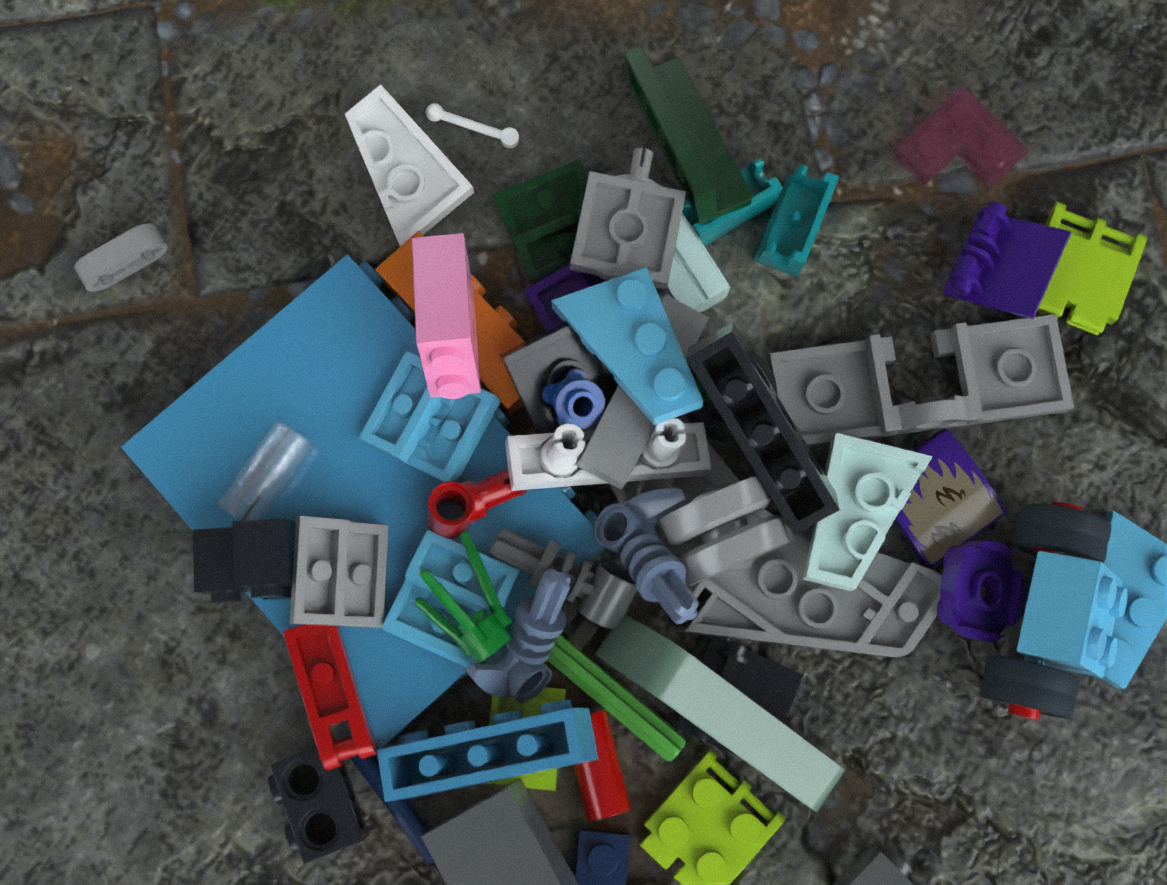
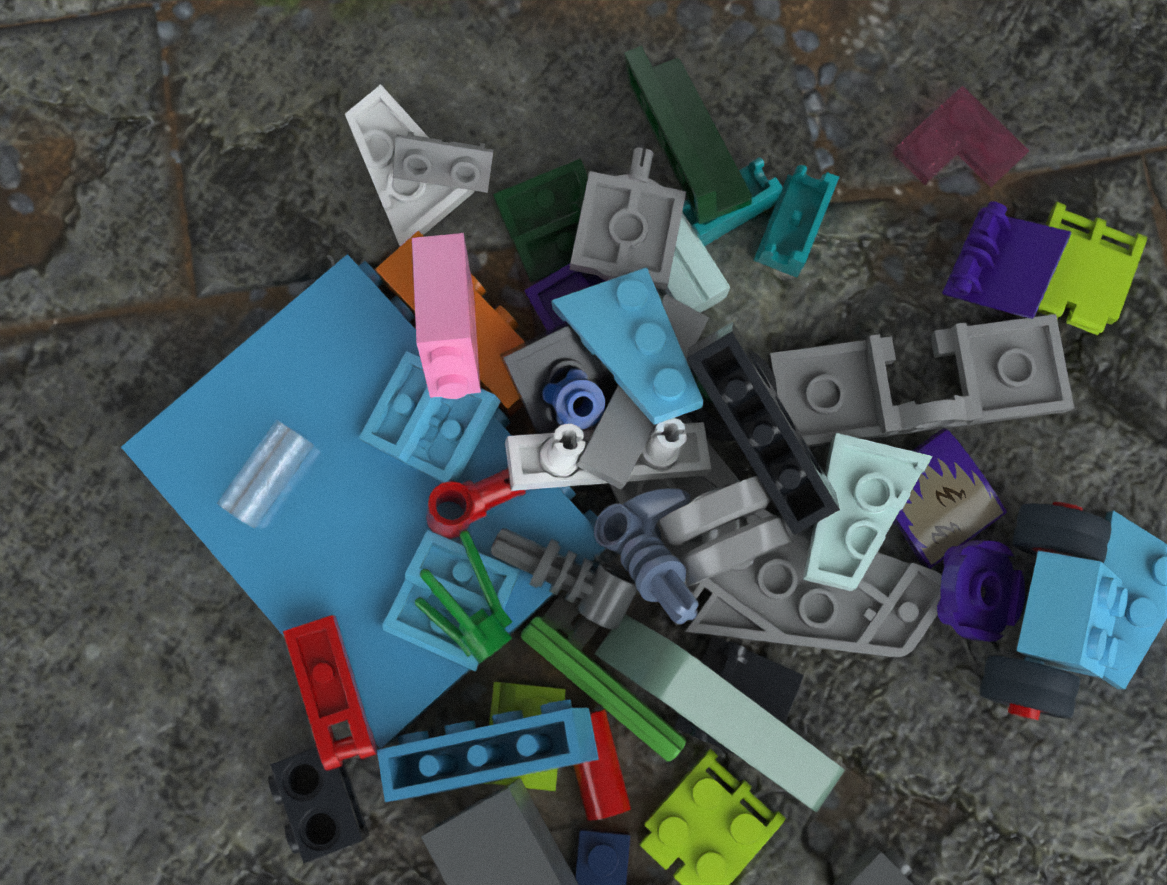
light grey beam [74,223,168,292] -> none
black brick [193,518,296,603] -> none
light grey slope [289,516,389,628] -> none
dark blue bar [347,734,434,866] -> none
white hinge [425,103,519,148] -> none
sand blue piece [464,569,571,703] -> none
none -> light grey hinge [392,131,494,193]

